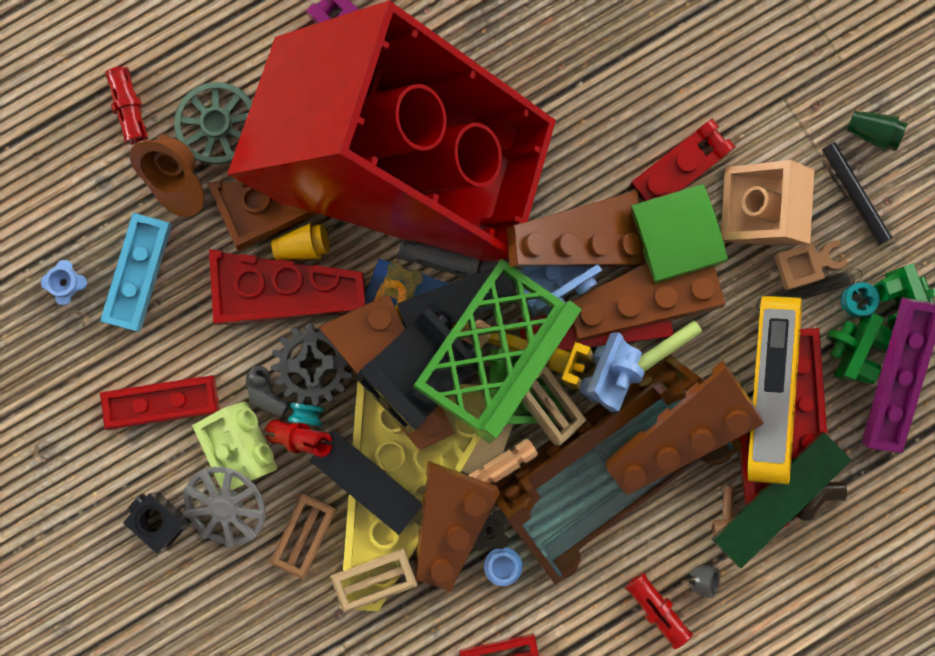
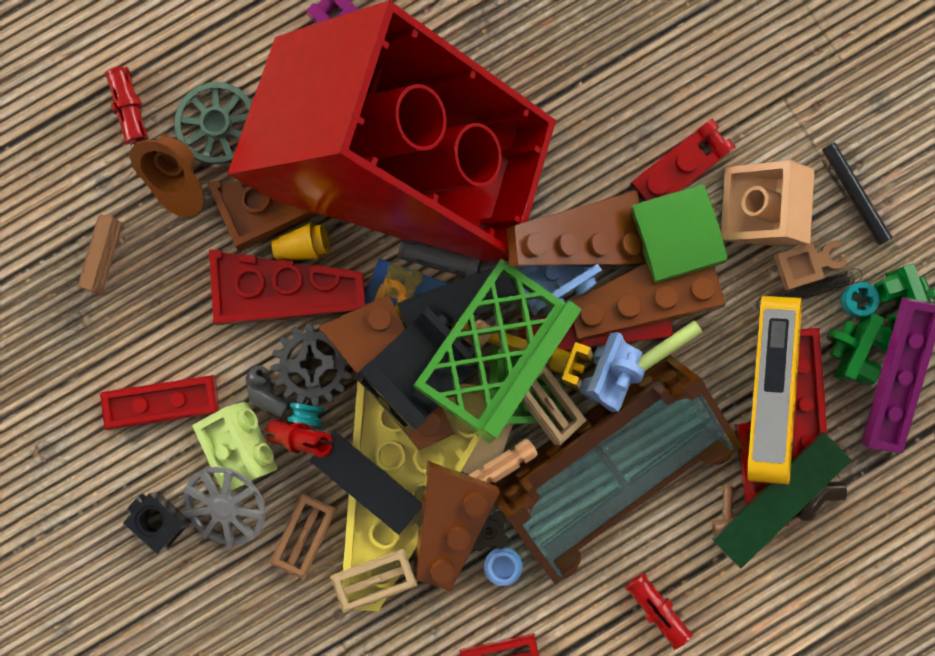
light blue plate [41,260,87,305] -> none
medium azure plate [100,213,172,332] -> none
dark orange wing [606,360,764,496] -> none
dark grey hinge [689,565,720,598] -> none
dark green cone [847,110,907,152] -> none
none -> medium nougat tile [78,214,123,295]

